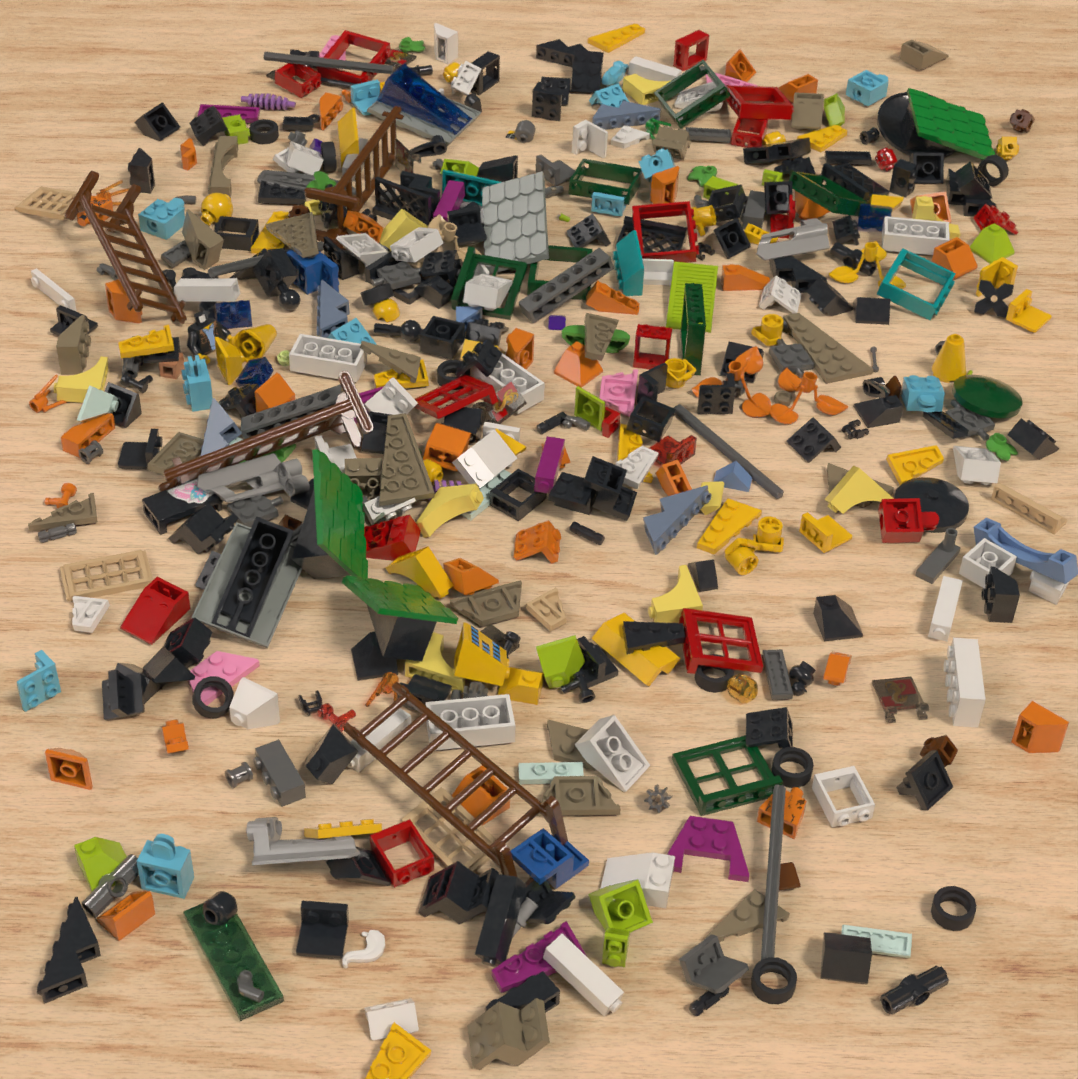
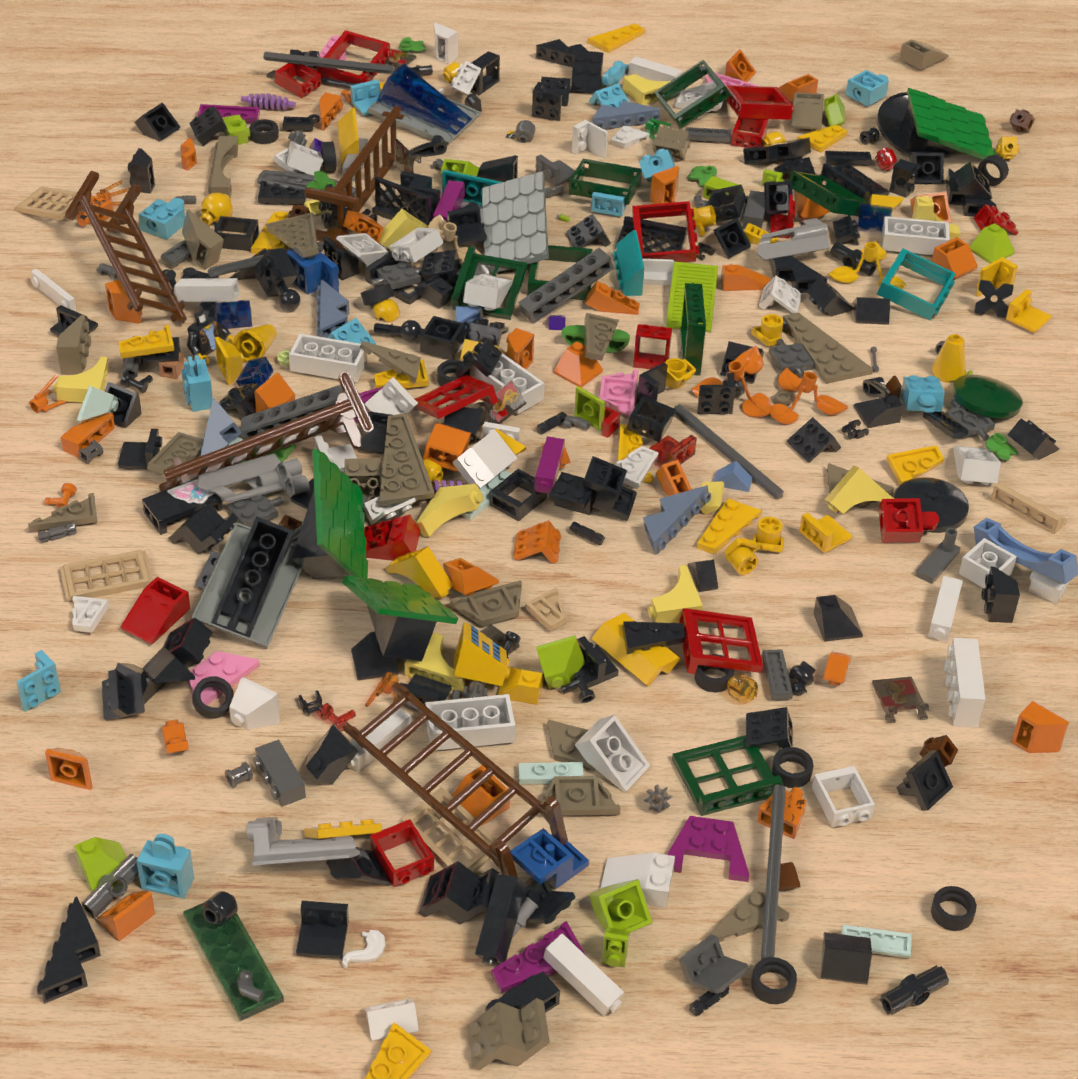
red window [673,30,709,71] -> none

